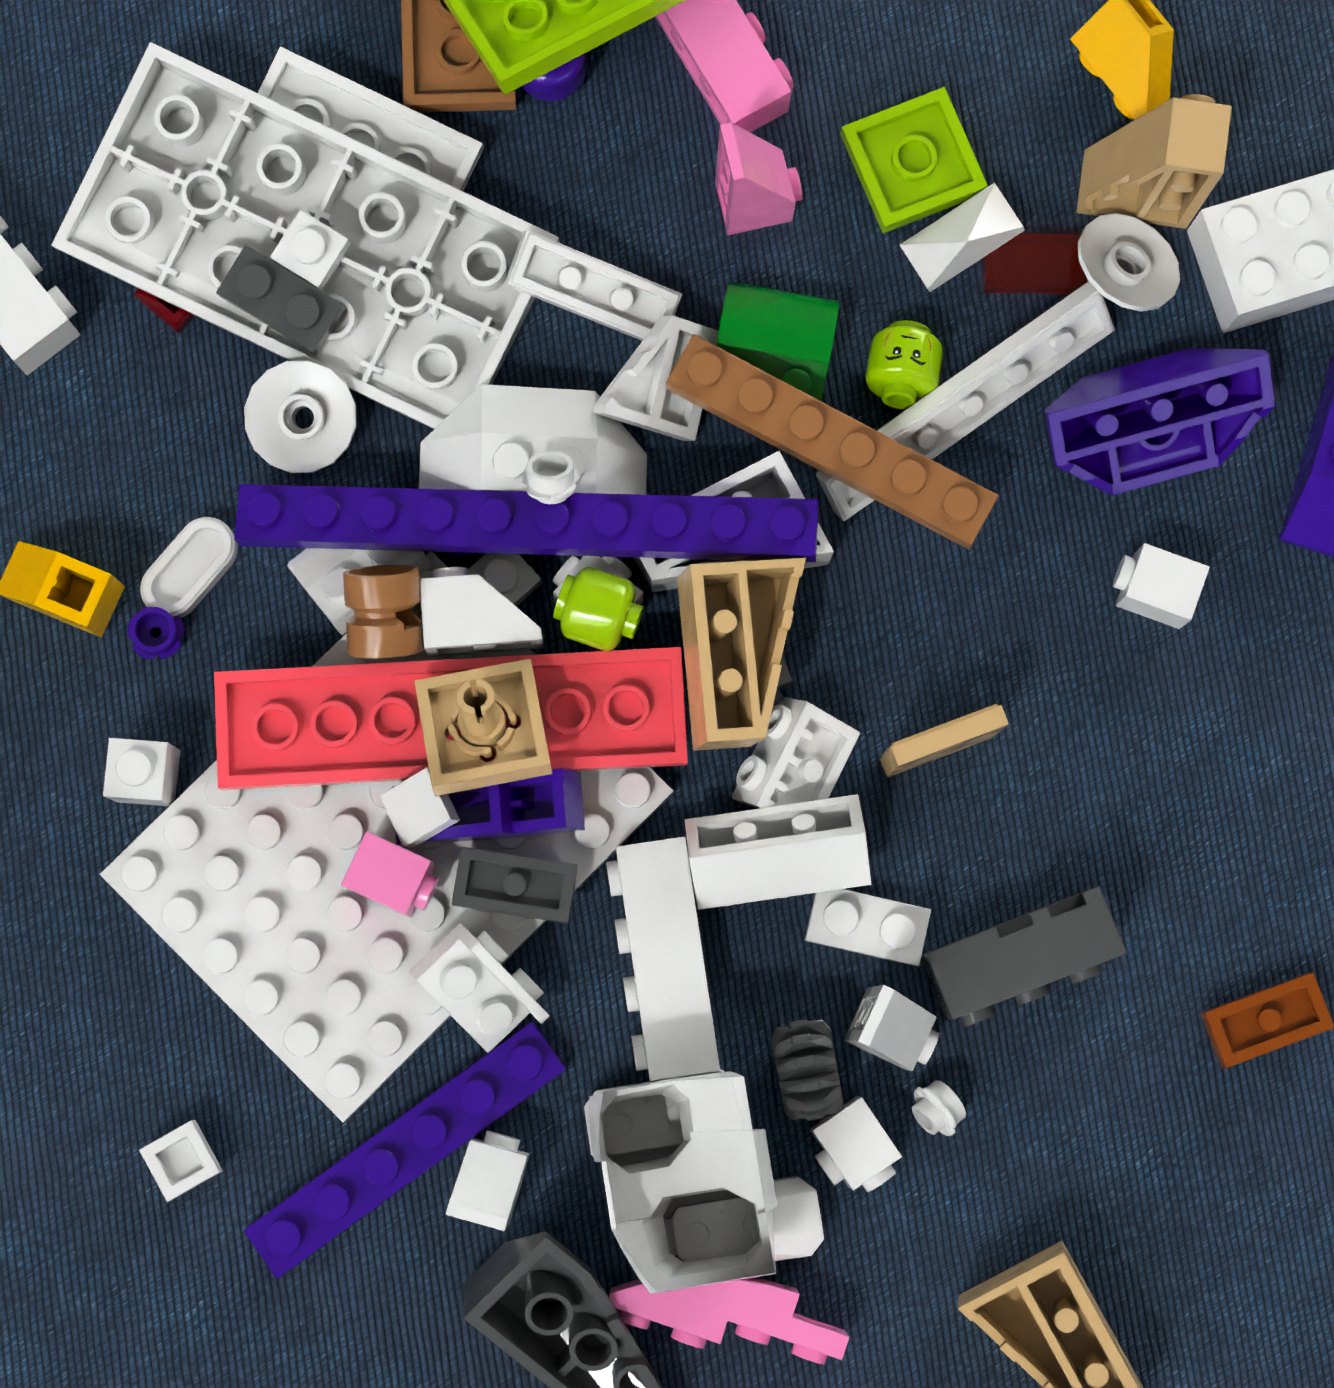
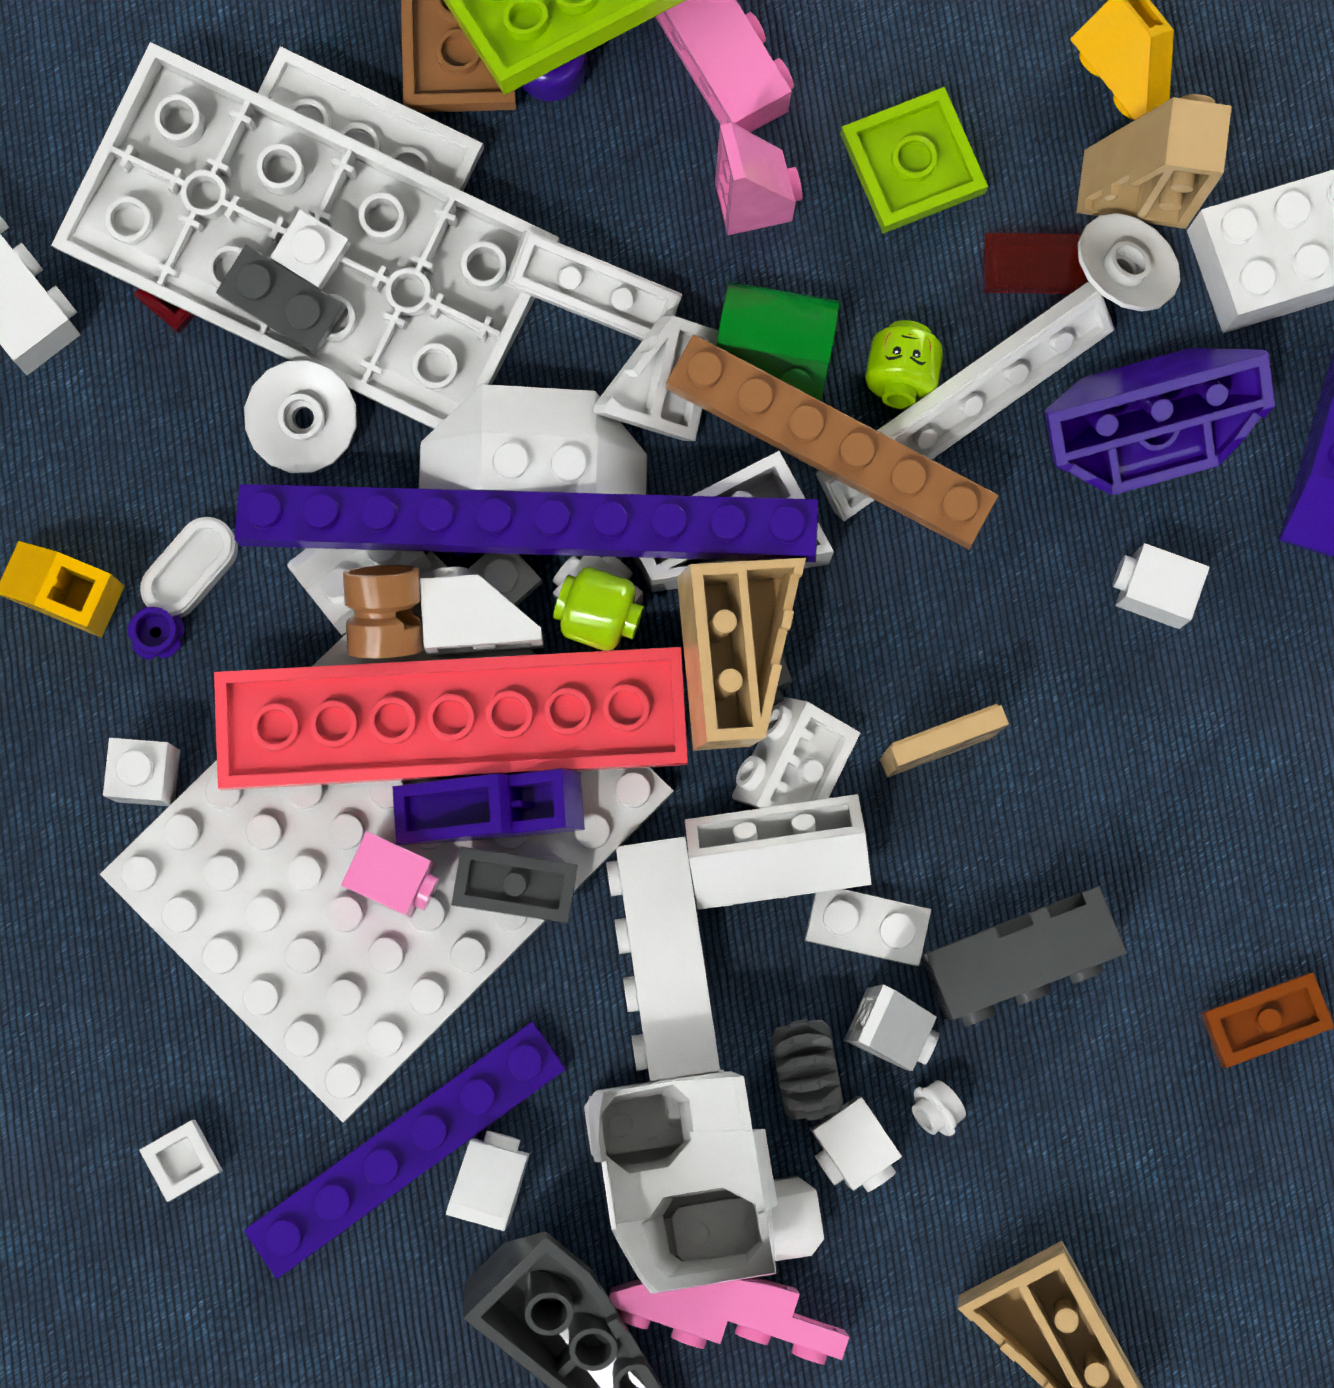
white tile [380,767,460,848] -> none
white bracket [409,922,550,1053] -> none
tan plate [414,659,552,796] -> none
white plate [522,451,580,504] -> none
white slope [900,182,1025,292] -> none

